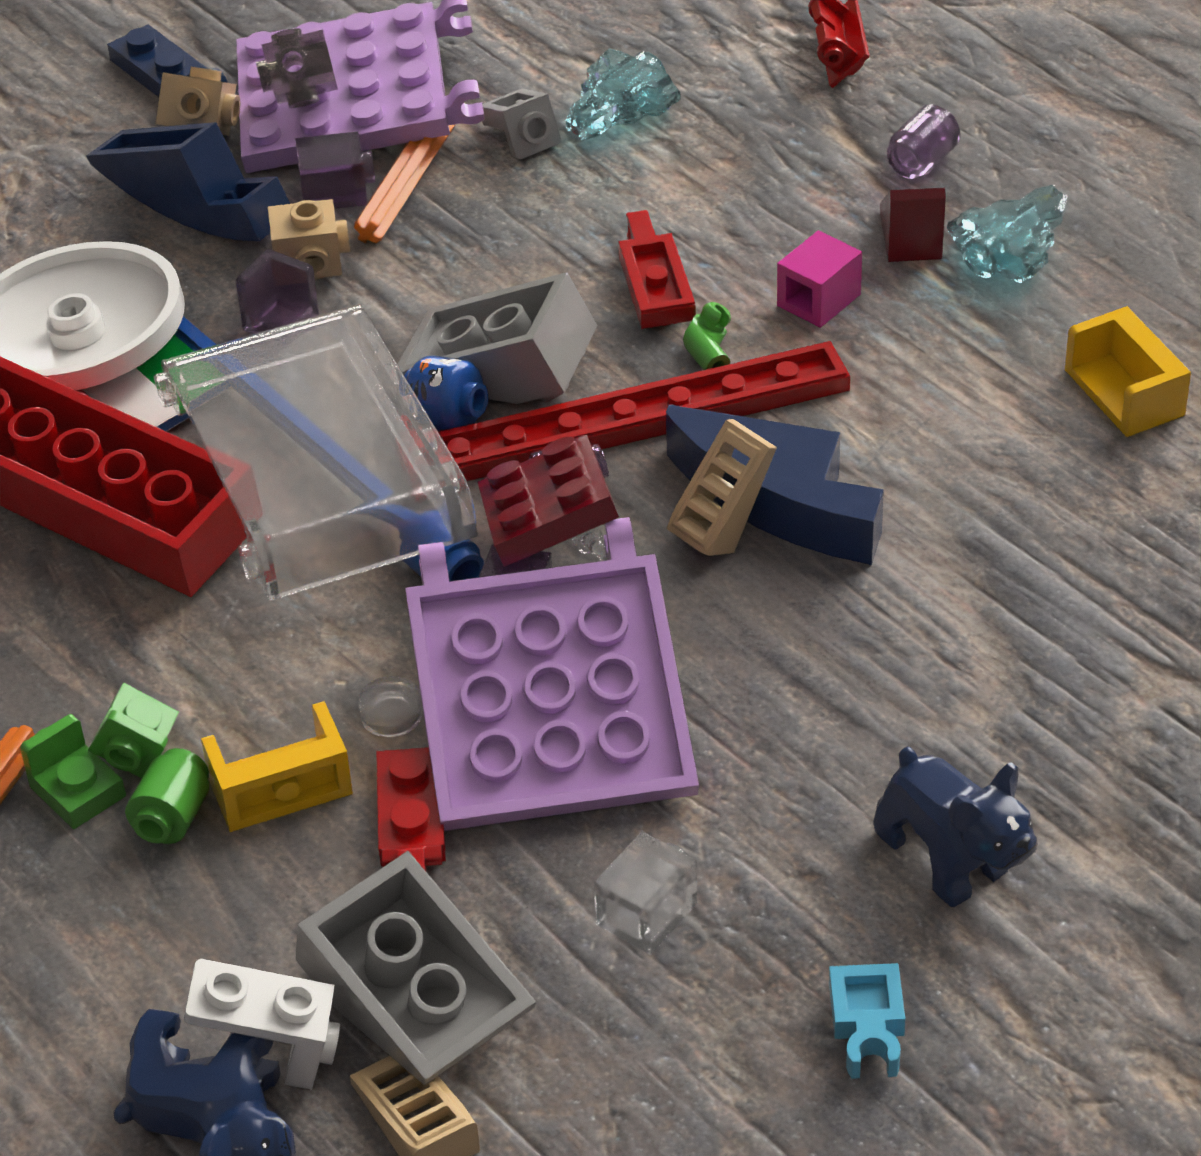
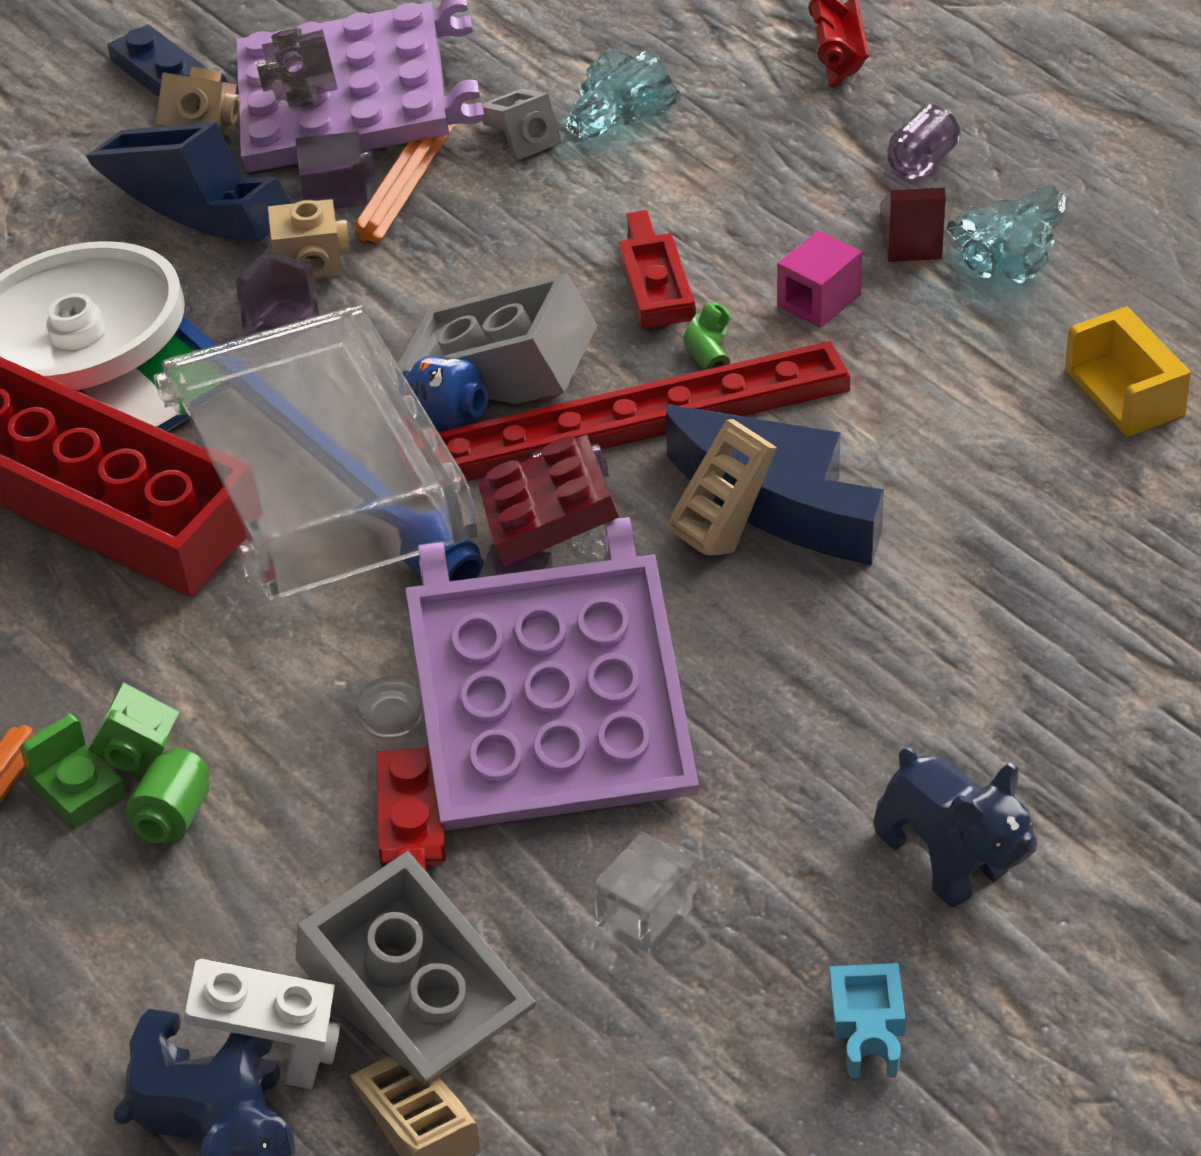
yellow panel [201,701,353,832] -> none

